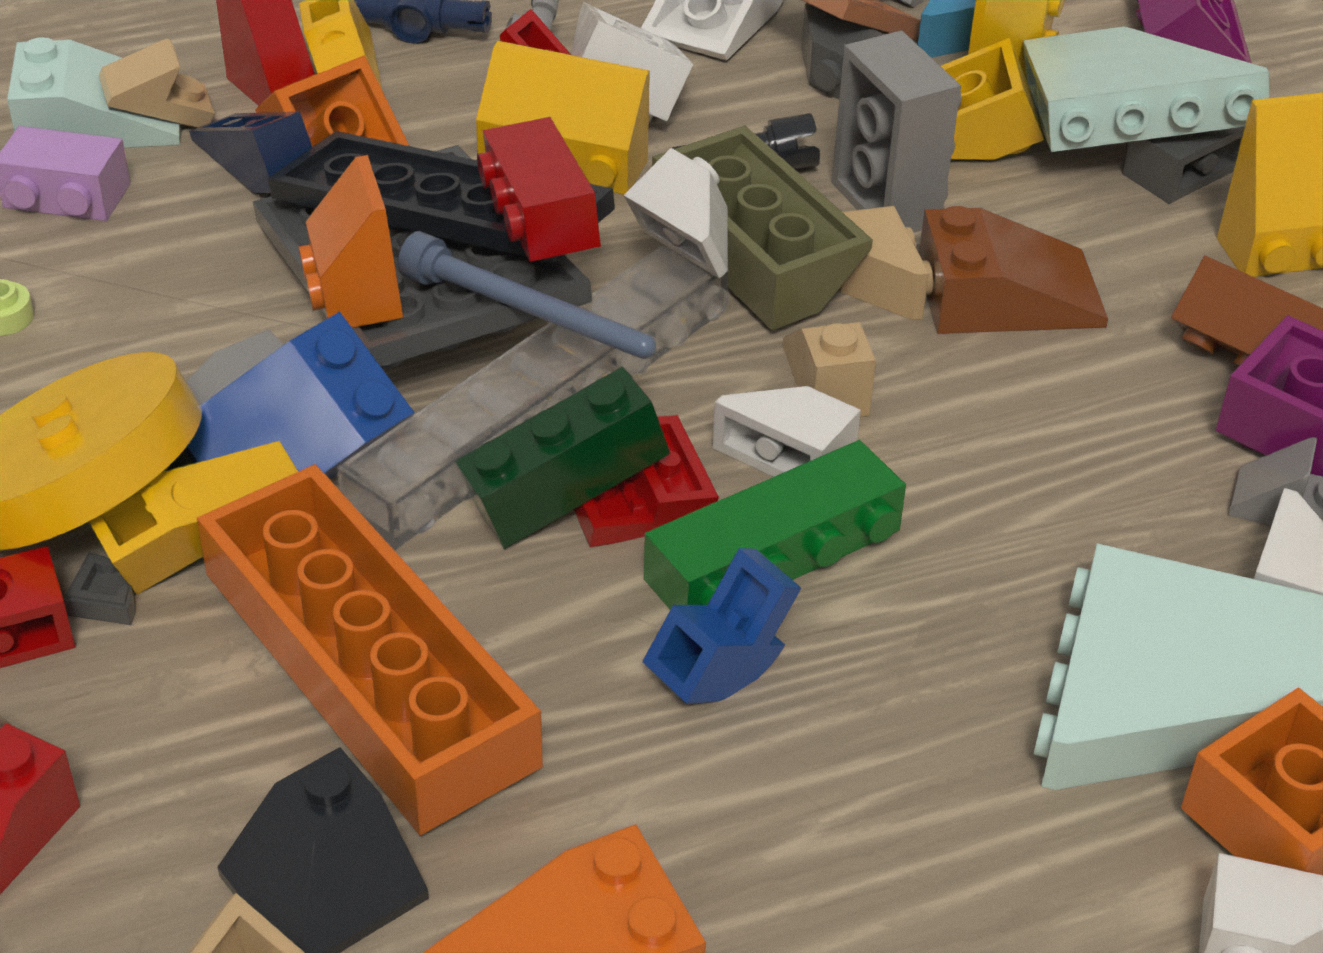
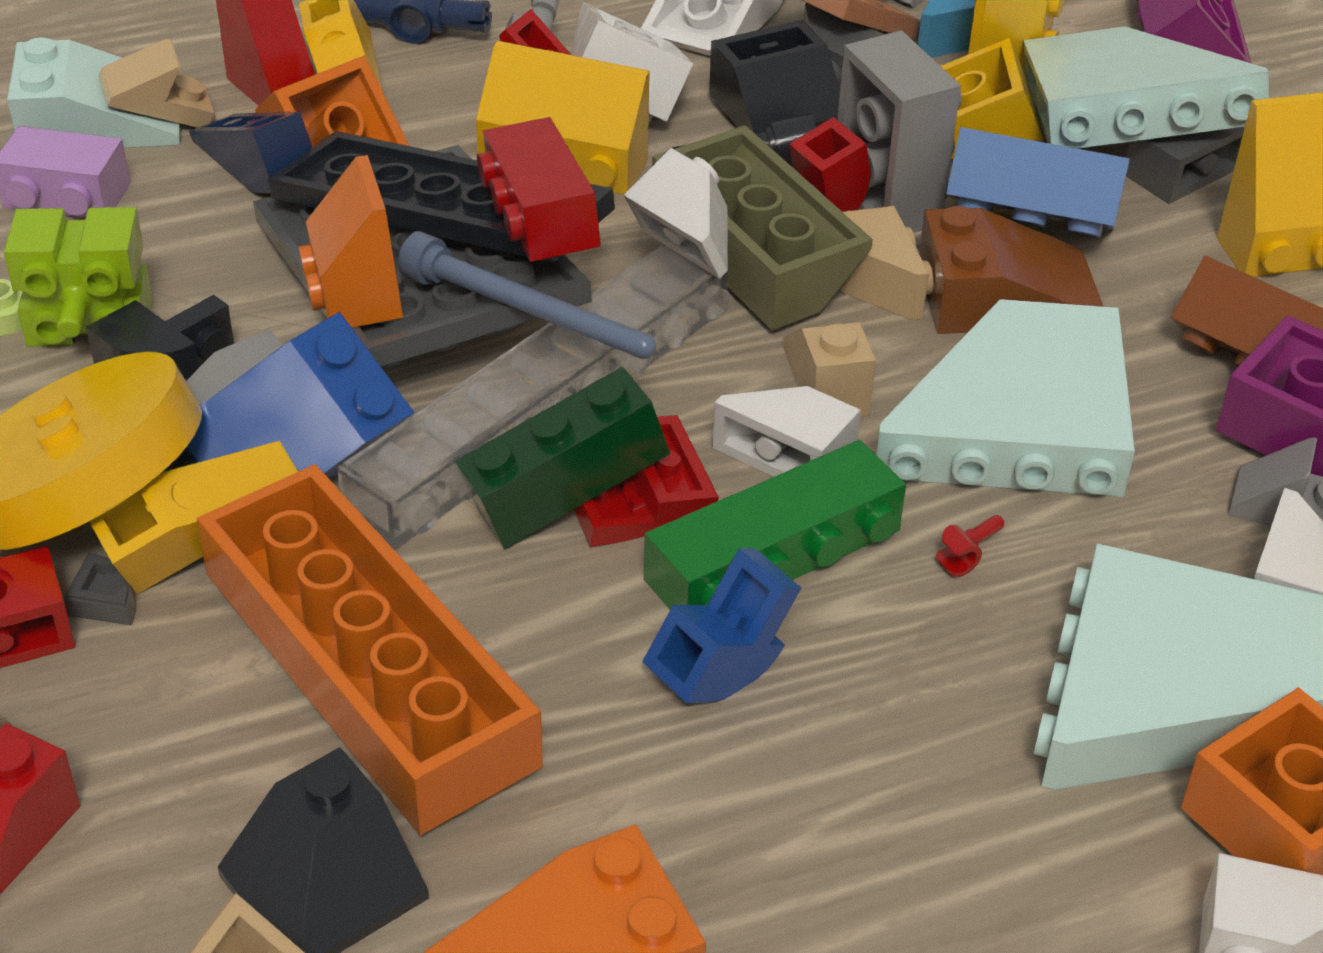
none -> lime brick [4,207,153,347]
none -> black brick [86,294,234,381]
none -> black slope [709,20,840,133]
none -> red brick [789,117,871,212]
none -> light aqua slope [876,299,1135,497]
none -> red hand [935,515,1005,577]
none -> medium blue brick [946,127,1130,238]

